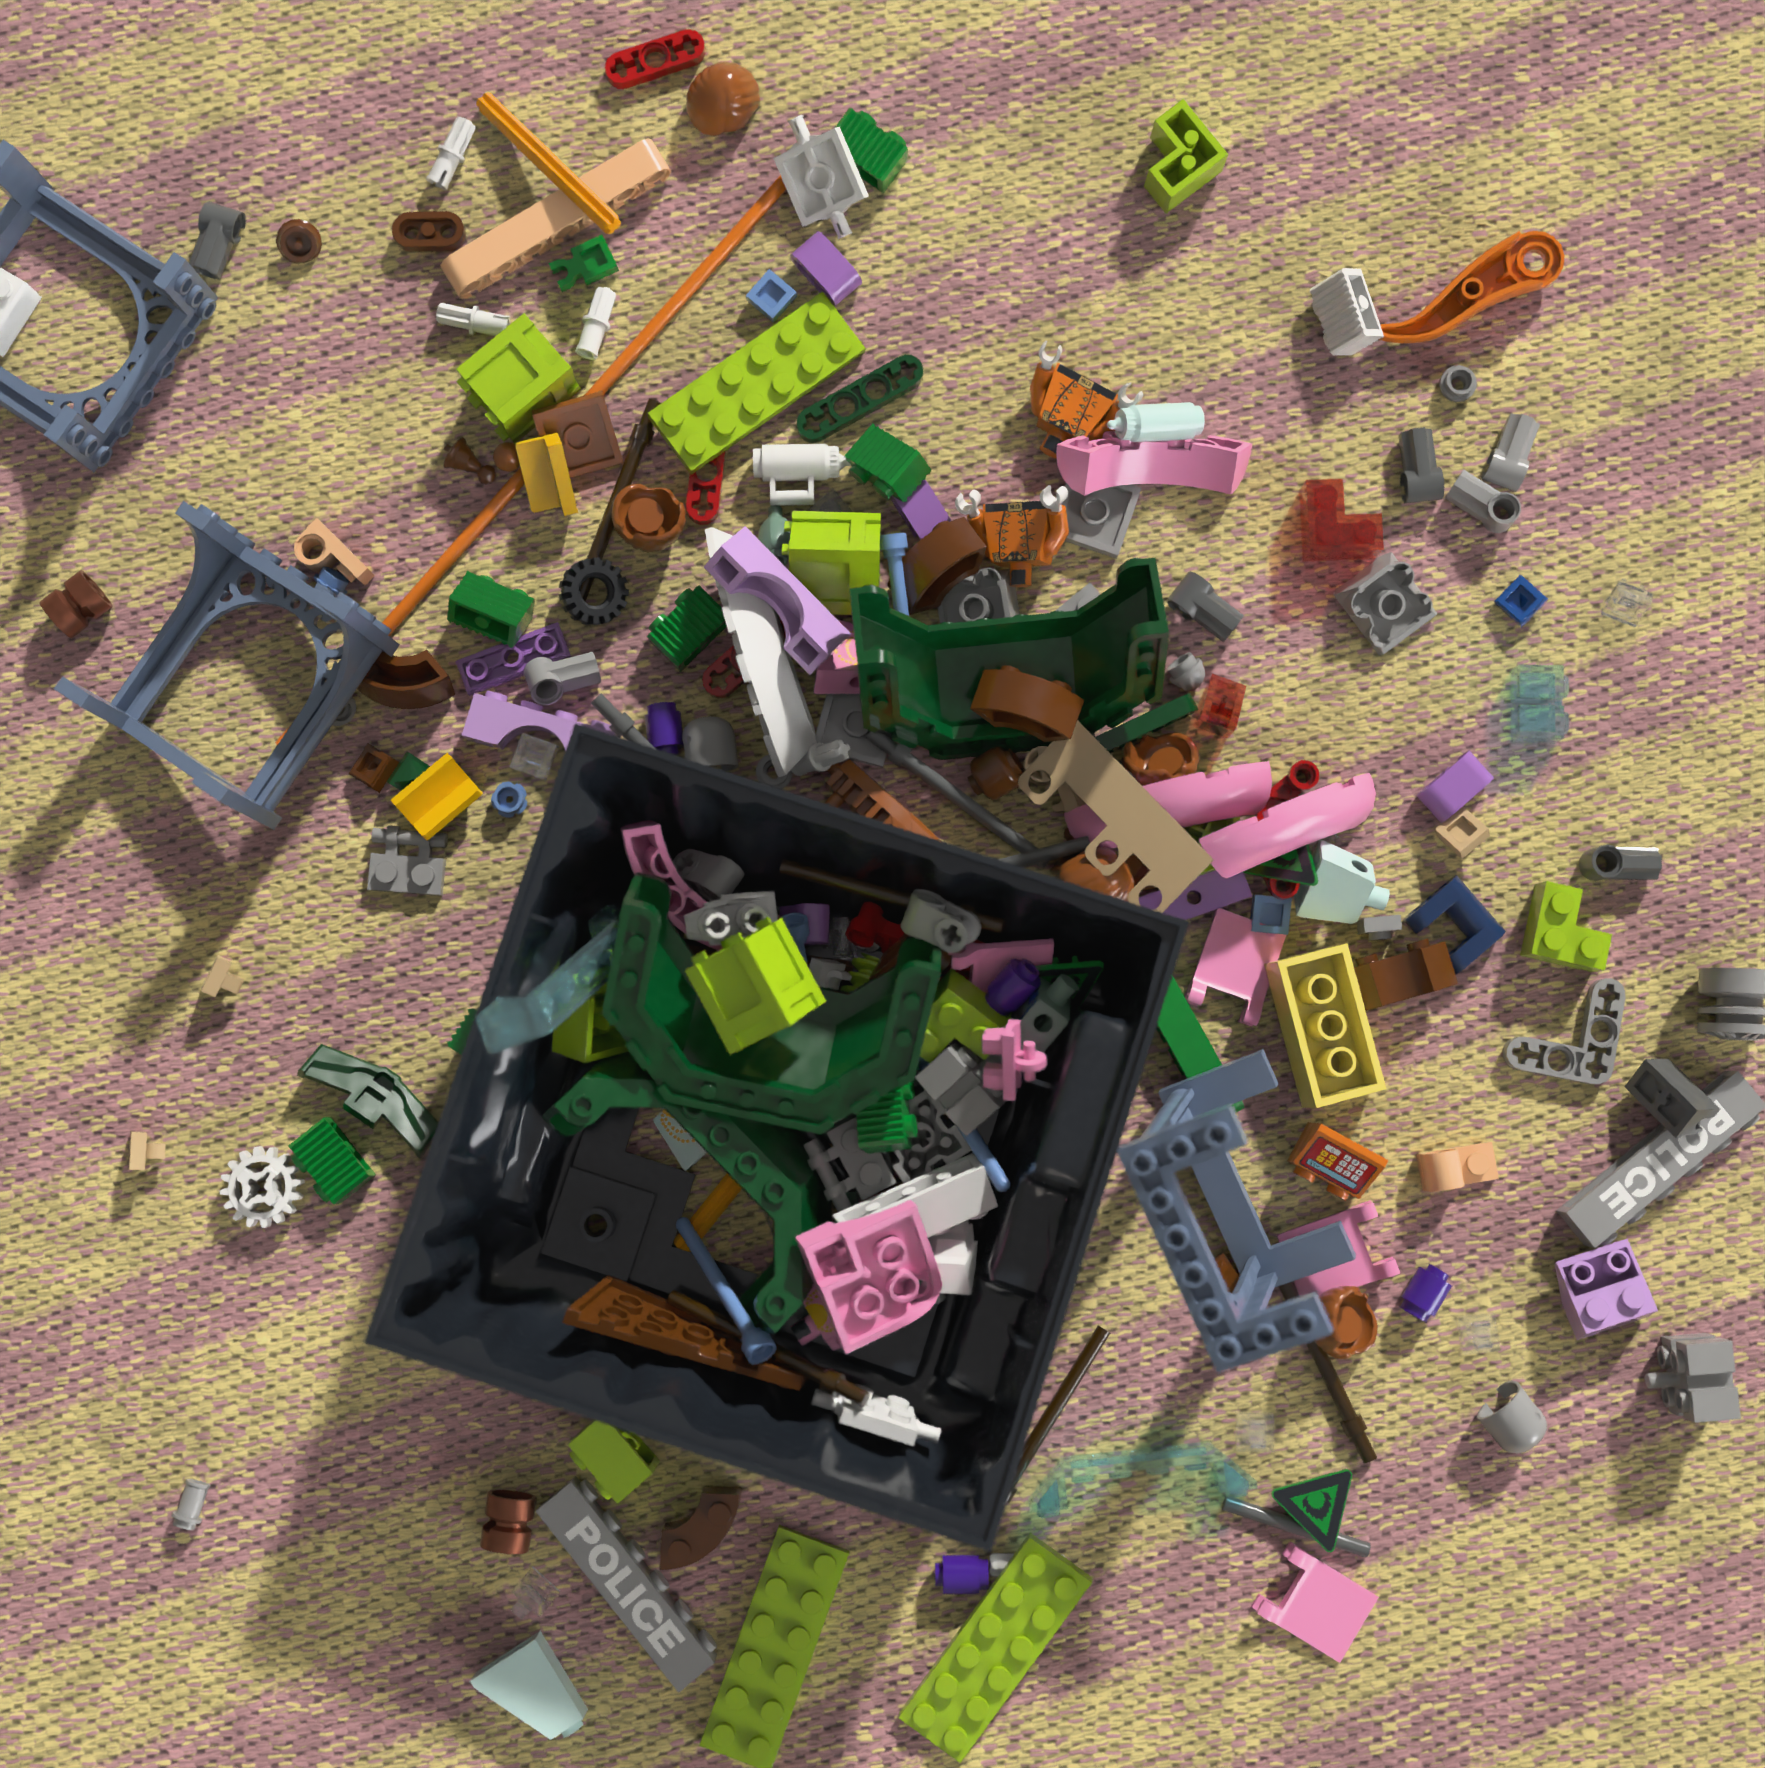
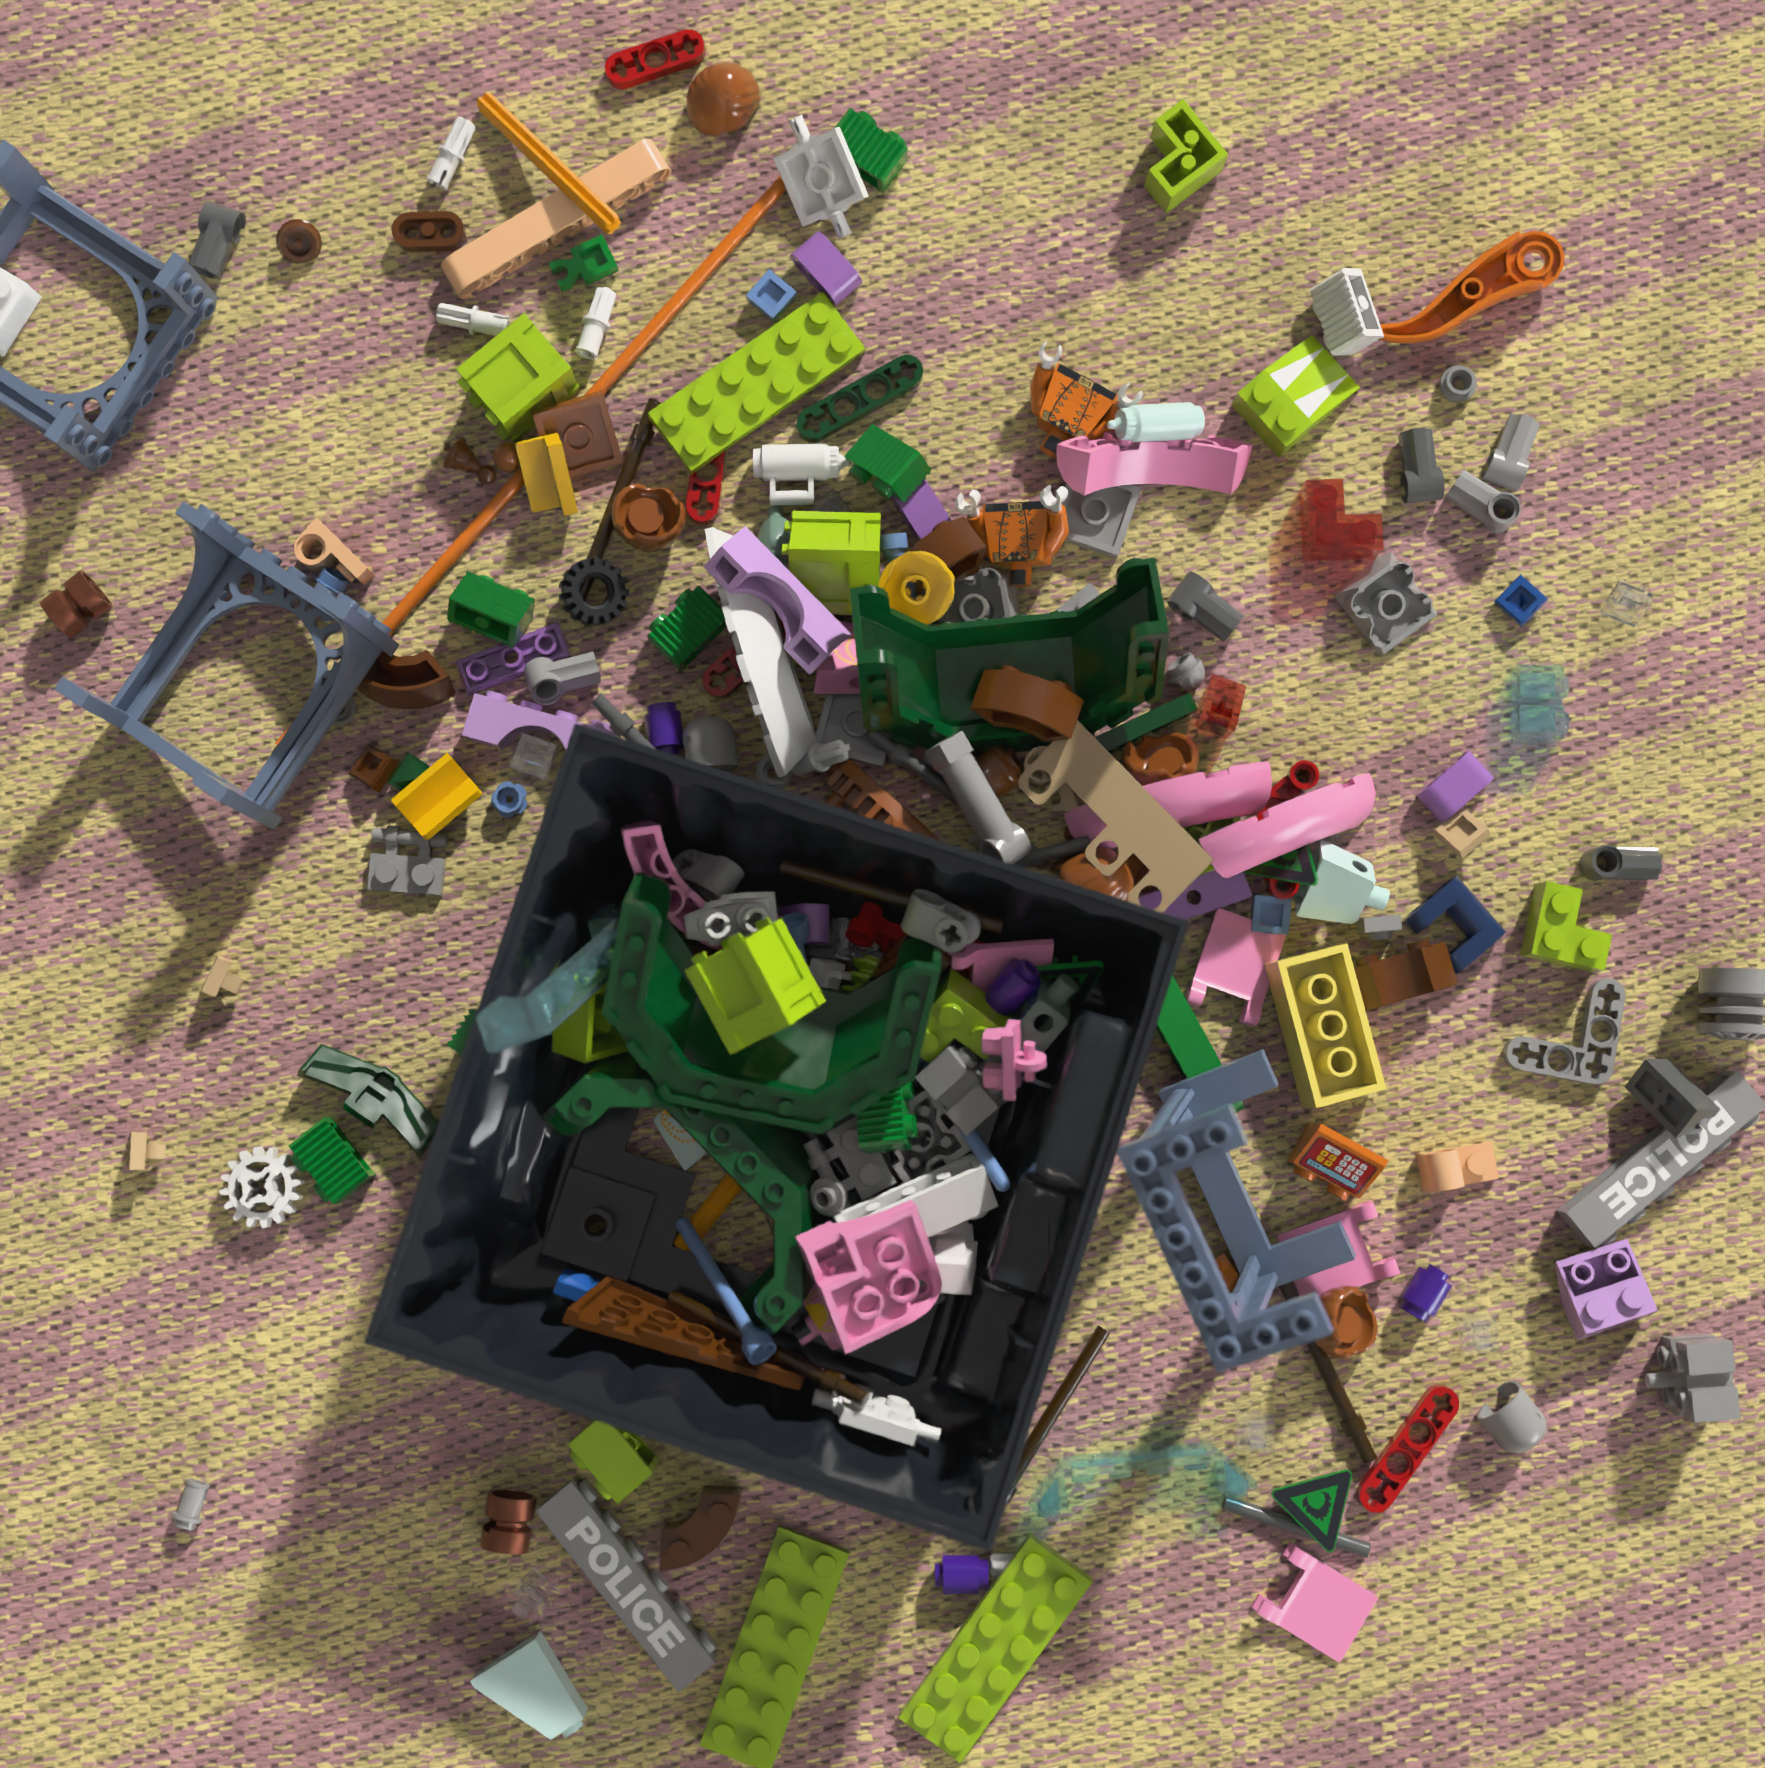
none -> blue tile [553,1268,600,1302]
none -> light grey plate [810,1177,847,1216]
none -> yellow plate [879,551,955,625]
none -> light grey piece [922,731,1031,864]
none -> lime slope [1231,335,1360,458]
none -> red beam [1356,1385,1459,1513]

